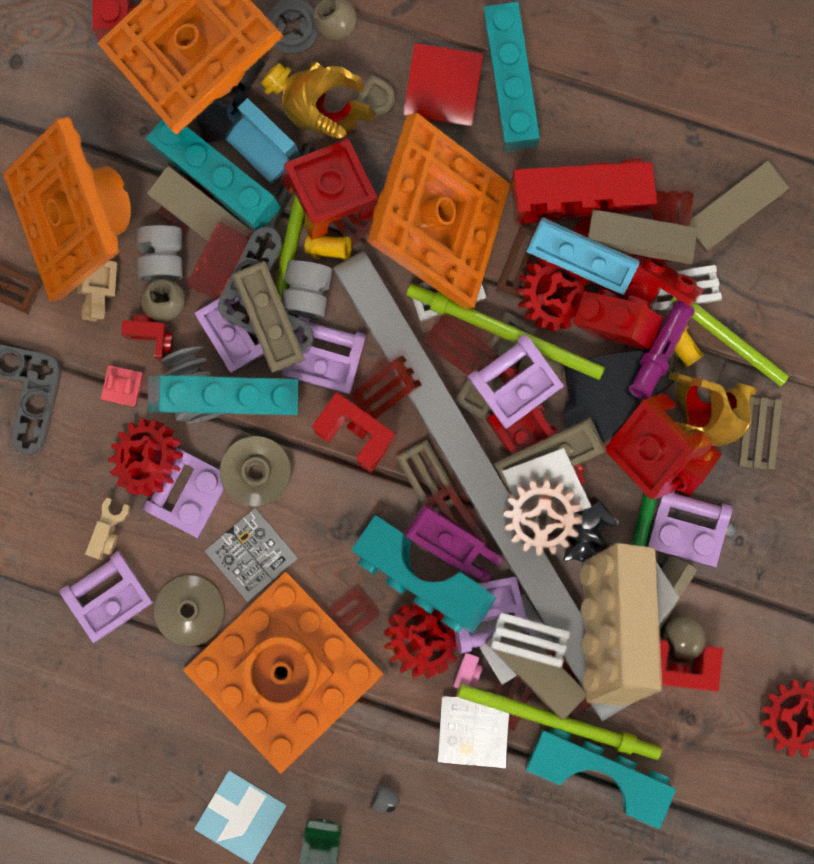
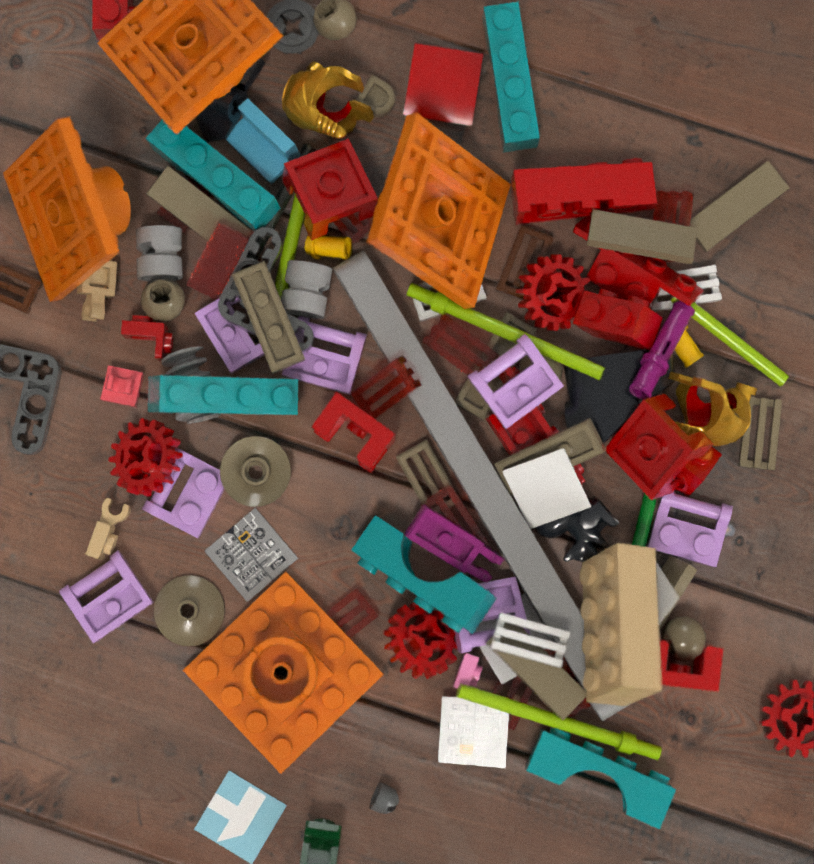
yellow plate [260,63,291,95] -> none
gear [504,476,582,556] -> none
medium azure tile [526,217,639,295] -> none

